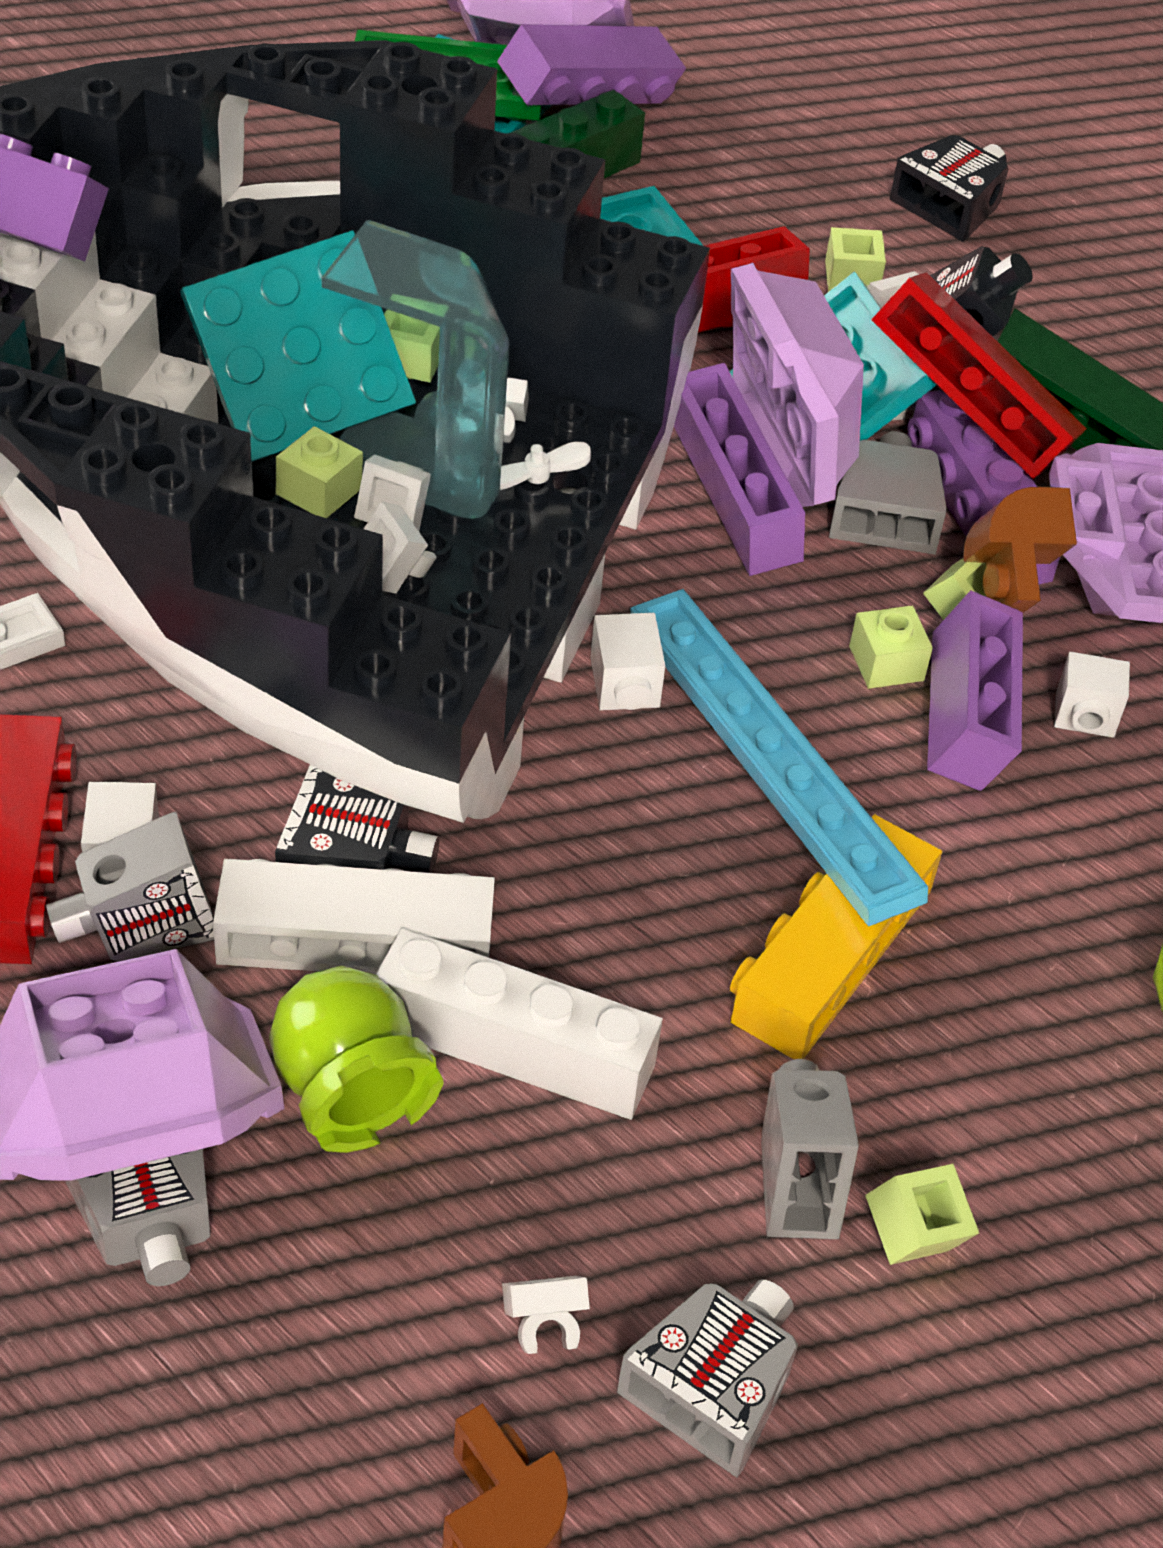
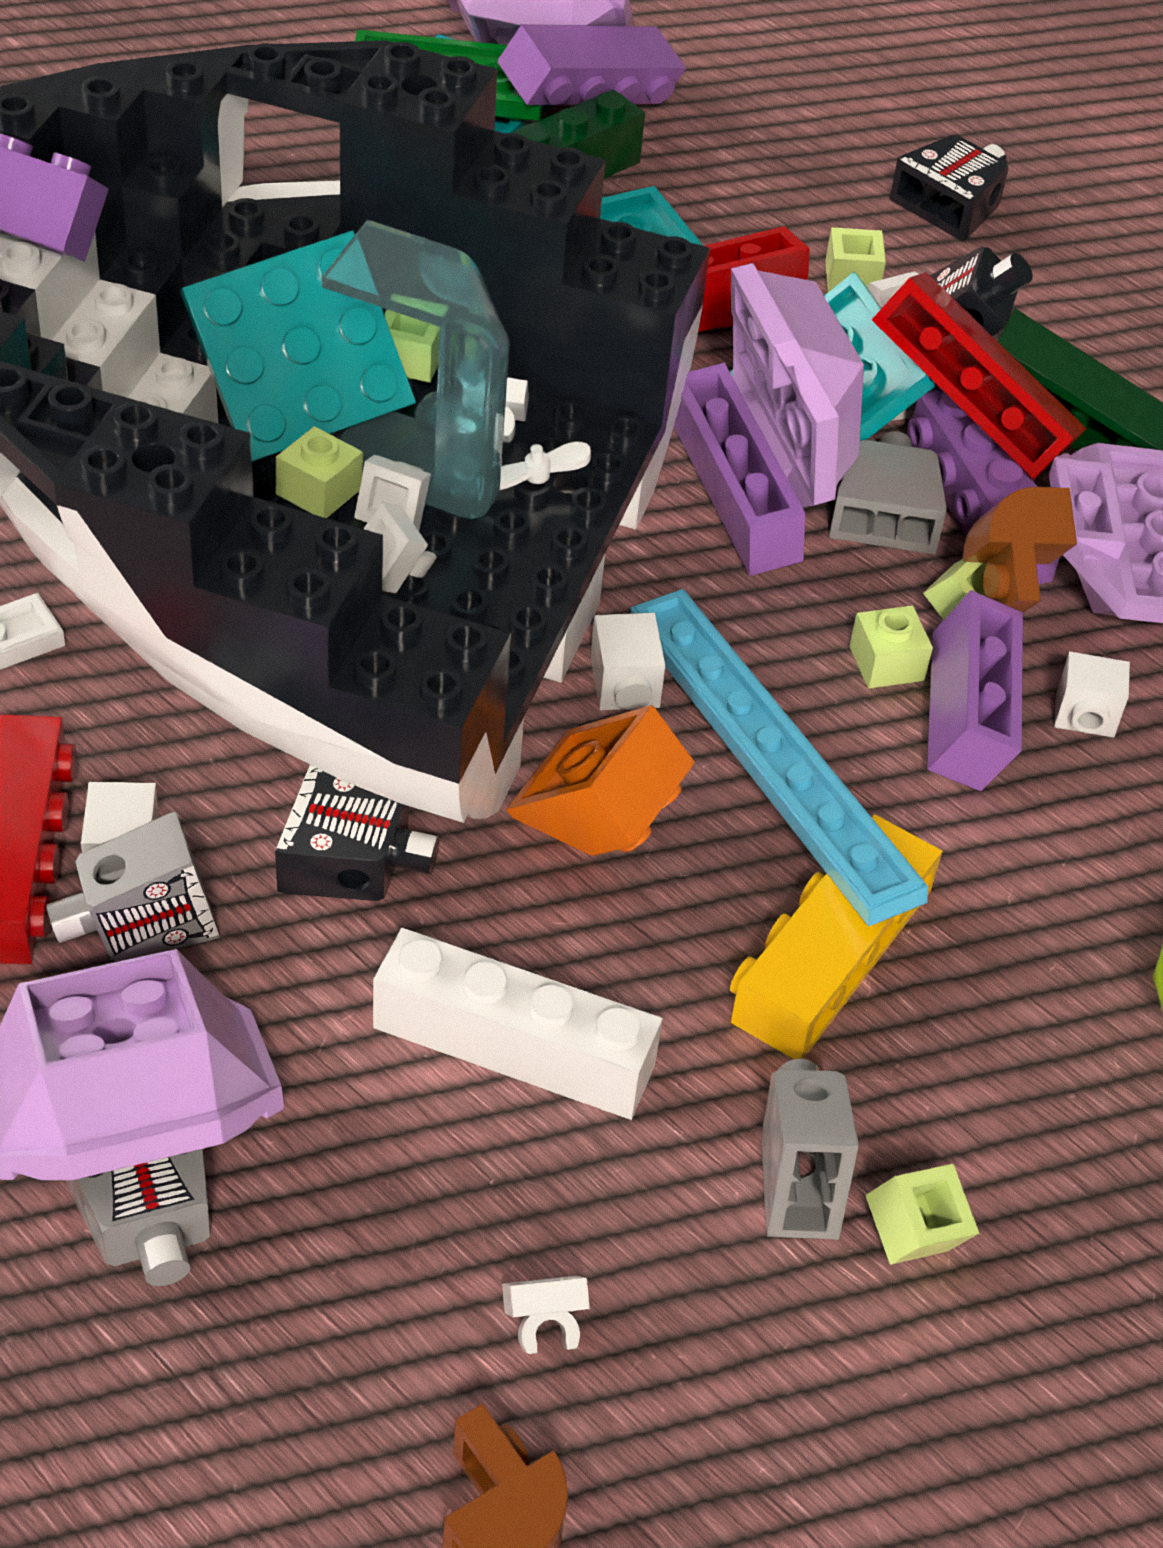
white brick [213,859,495,974] -> none
lime tile [269,965,444,1153] -> none
torso [617,1280,798,1478] -> none
none -> orange slope [506,705,695,856]

